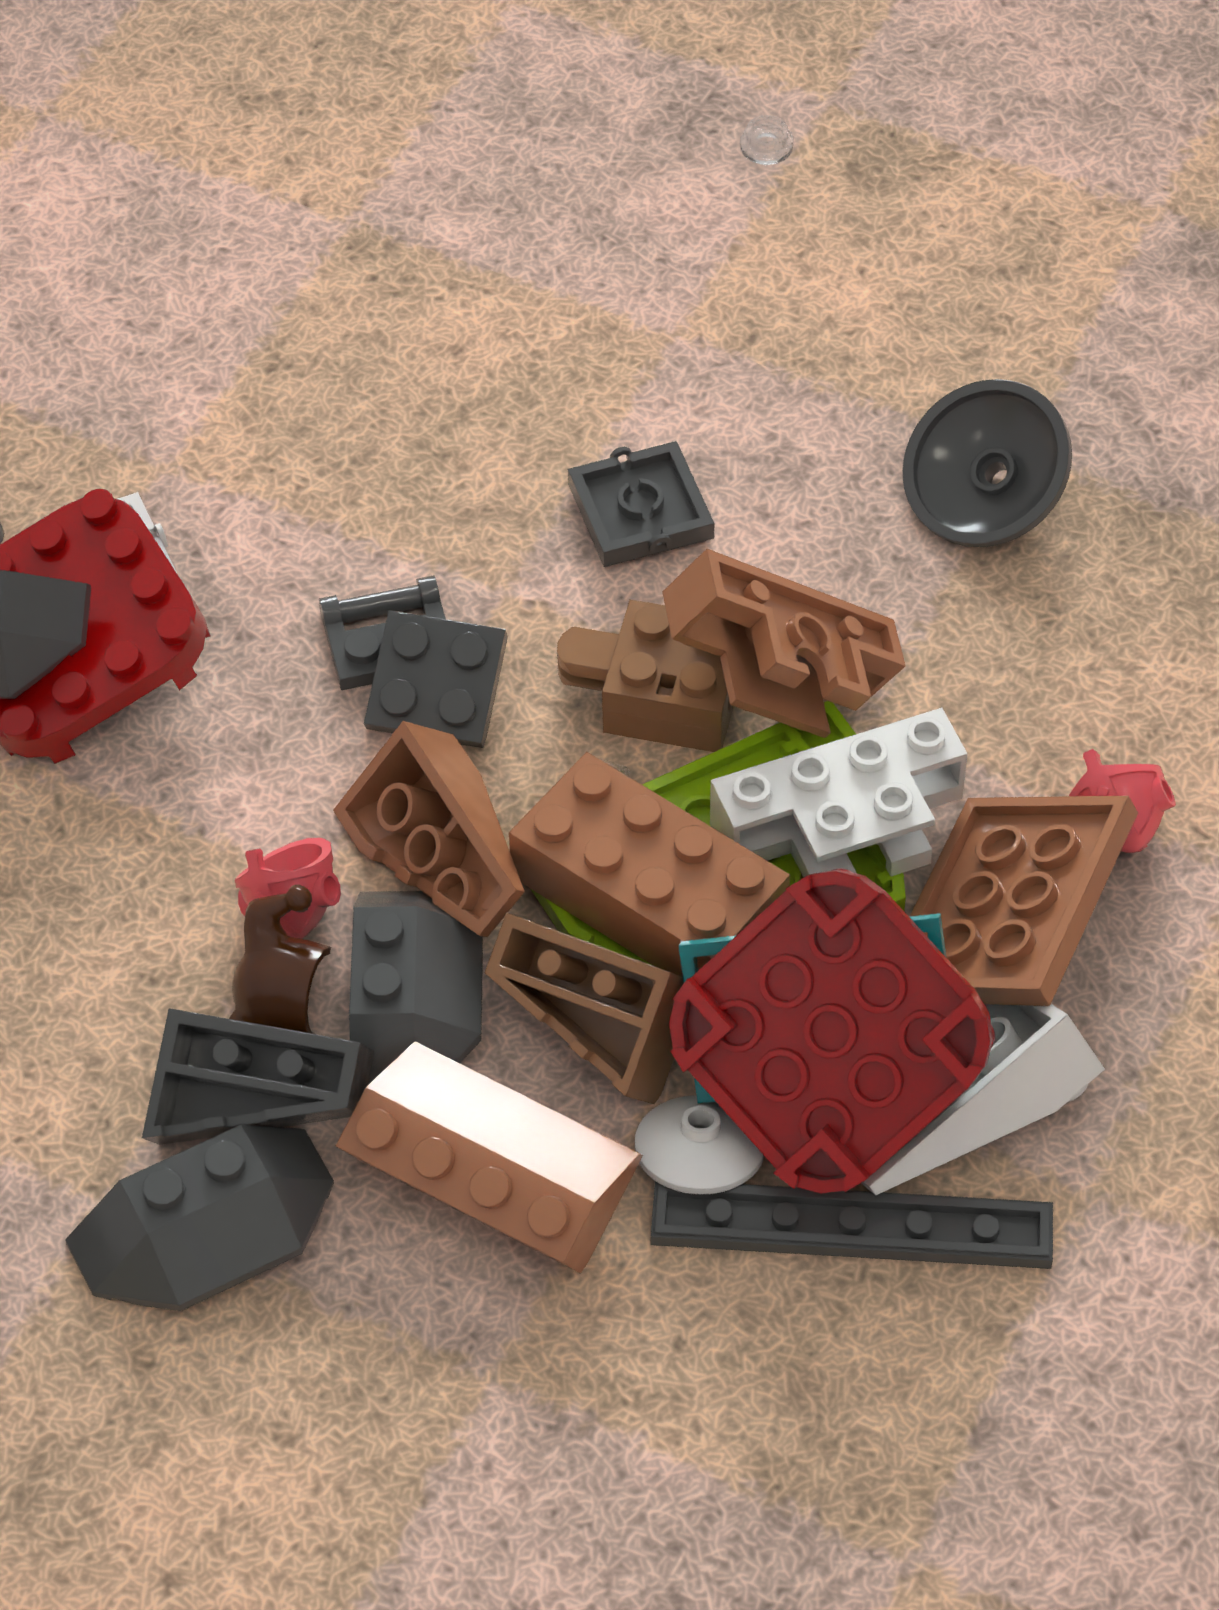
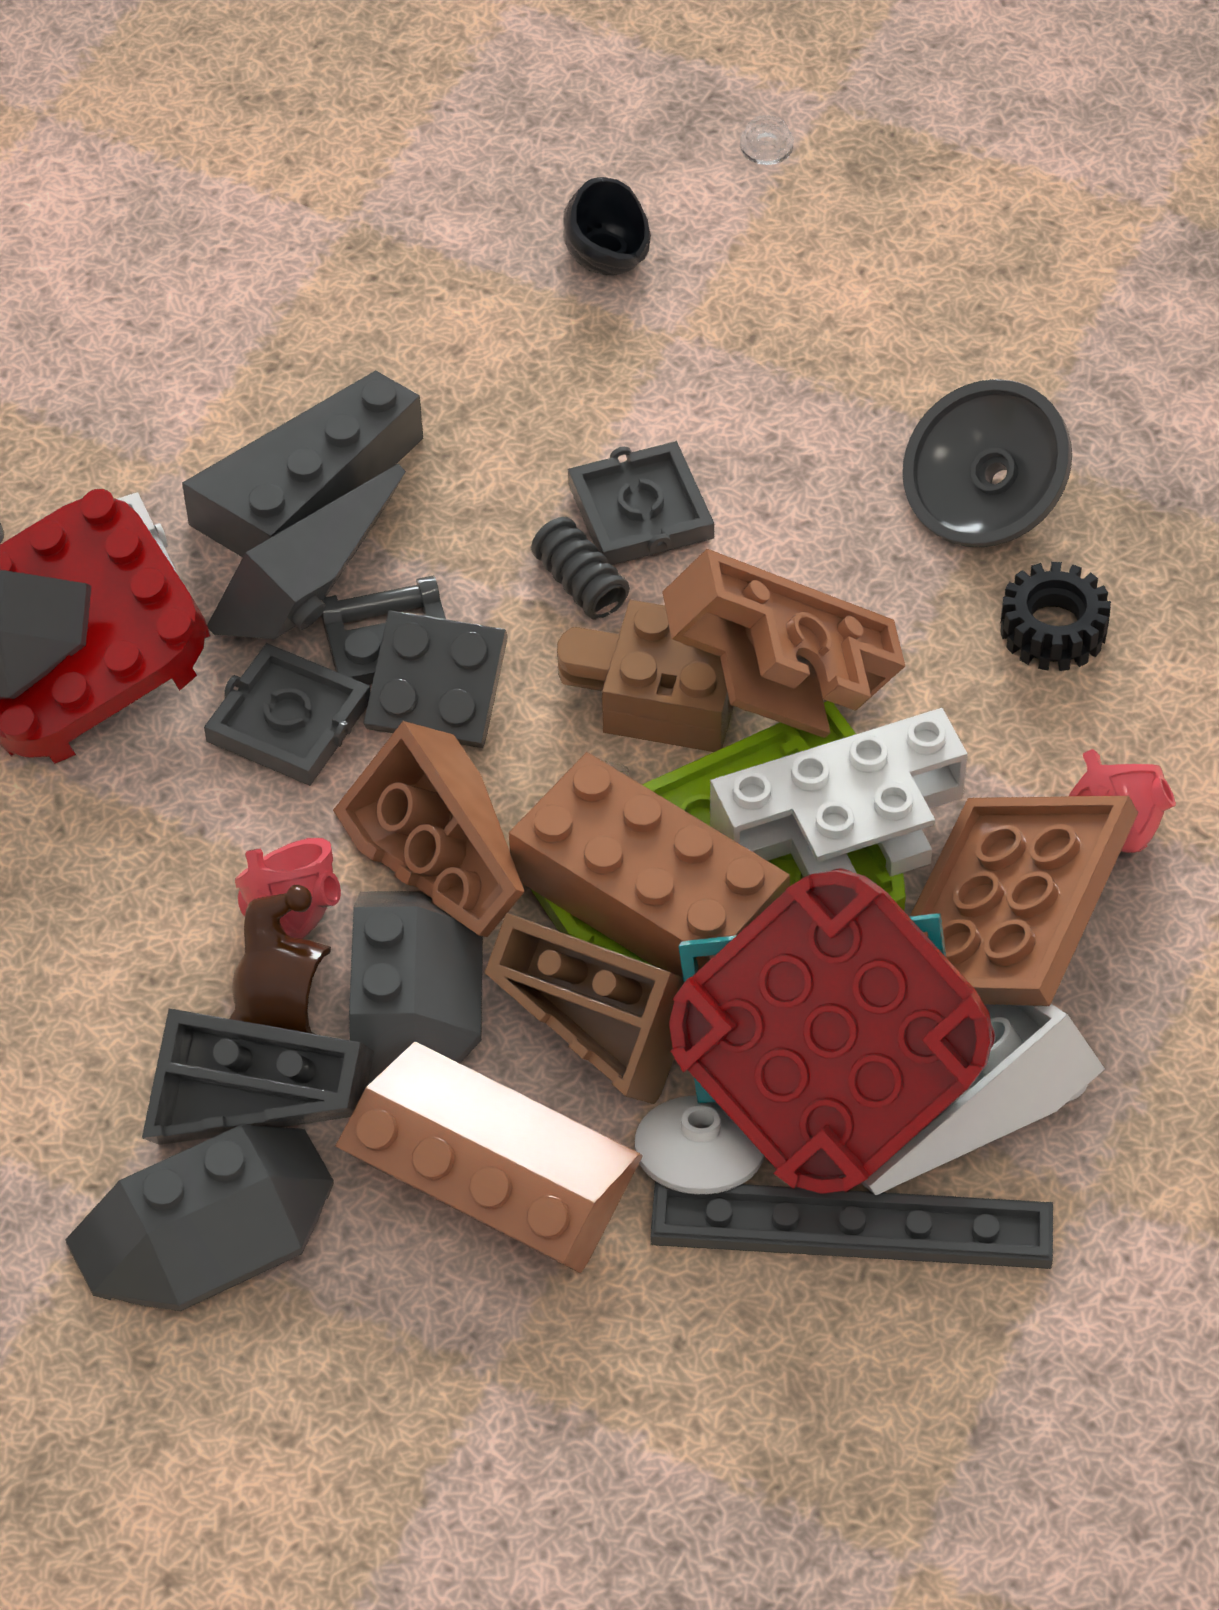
none -> dark grey wedge [182,370,423,558]
none -> dark grey plate [204,643,370,786]
none -> dark grey wedge [207,464,406,639]
none -> dark grey piece [531,517,630,620]
none -> black hair [563,177,651,275]
none -> black tyre [1000,562,1111,671]

